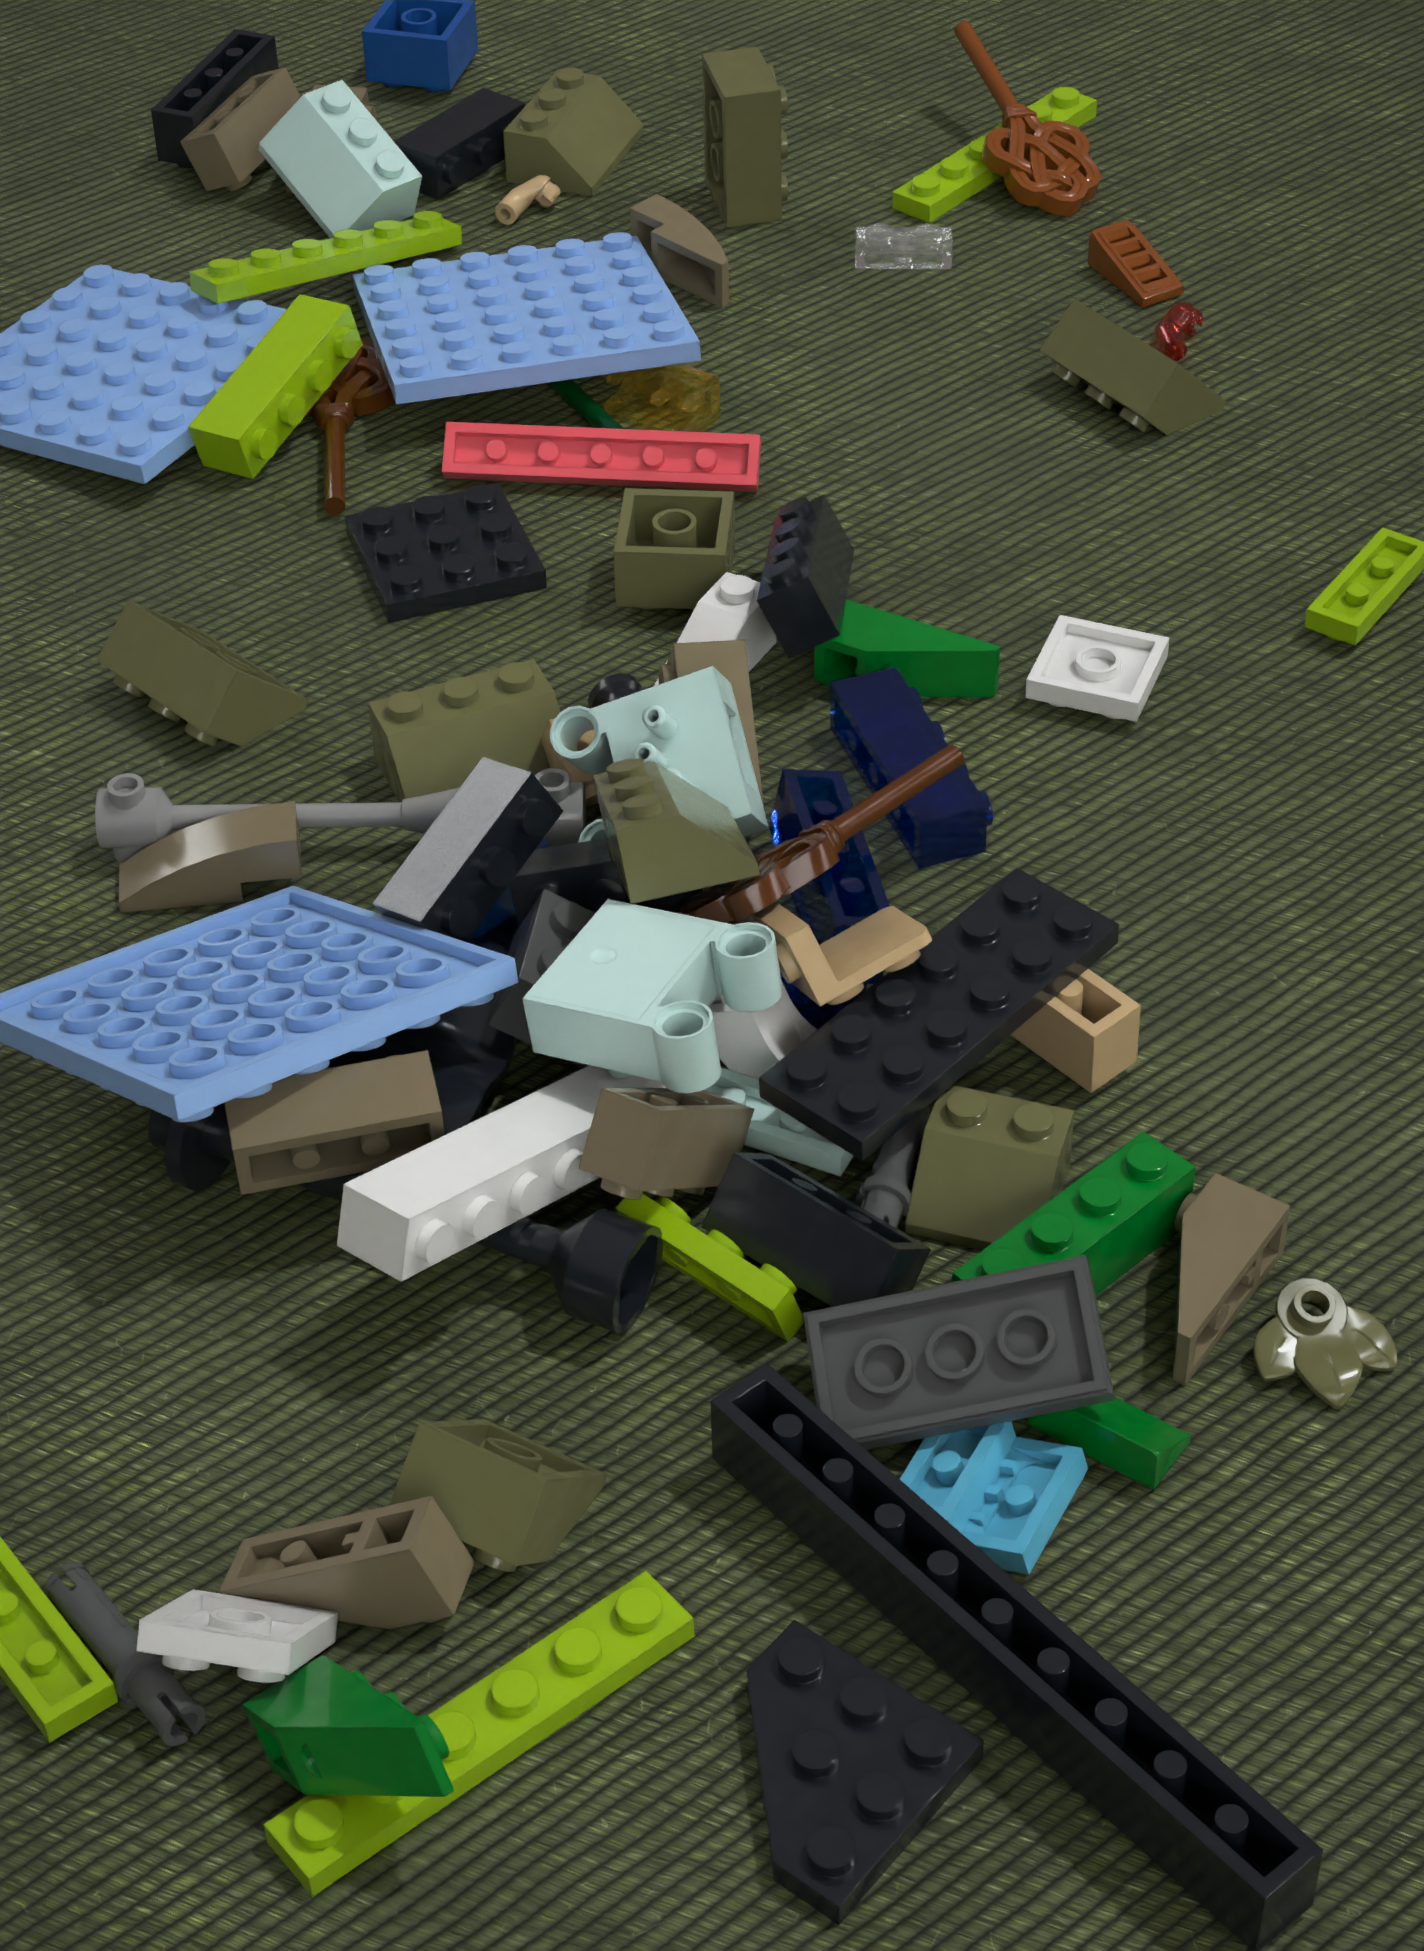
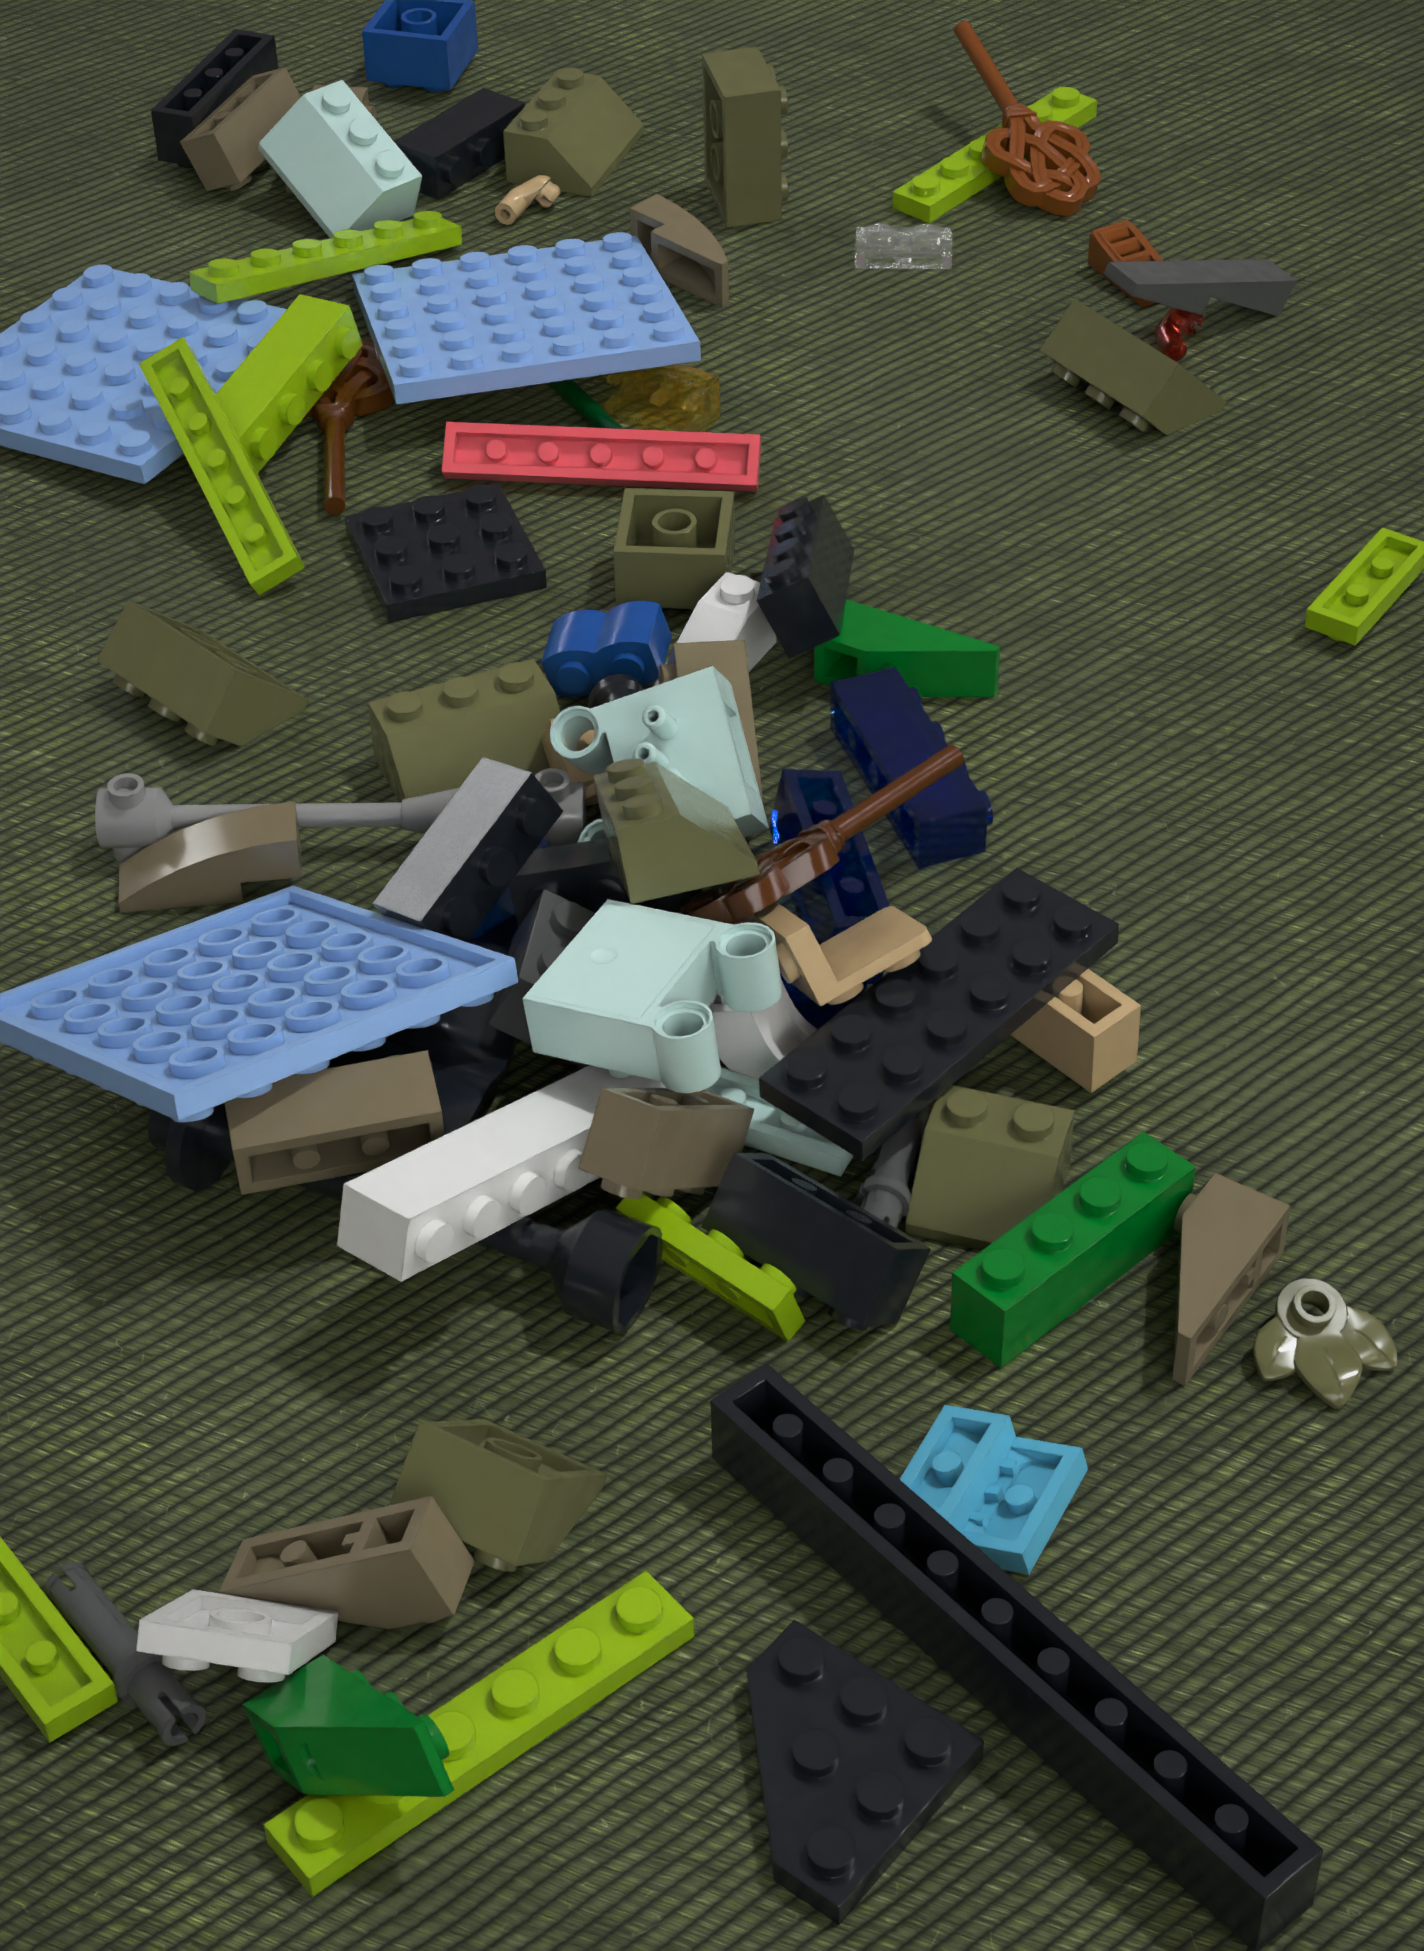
dark grey tile [803,1255,1115,1450] -> none
white plate [1025,615,1169,722] -> none
green slope [1027,1397,1191,1490] -> none
none -> lime plate [139,337,306,596]
none -> blue brick [541,601,672,697]
none -> dark grey slope [1103,259,1297,316]

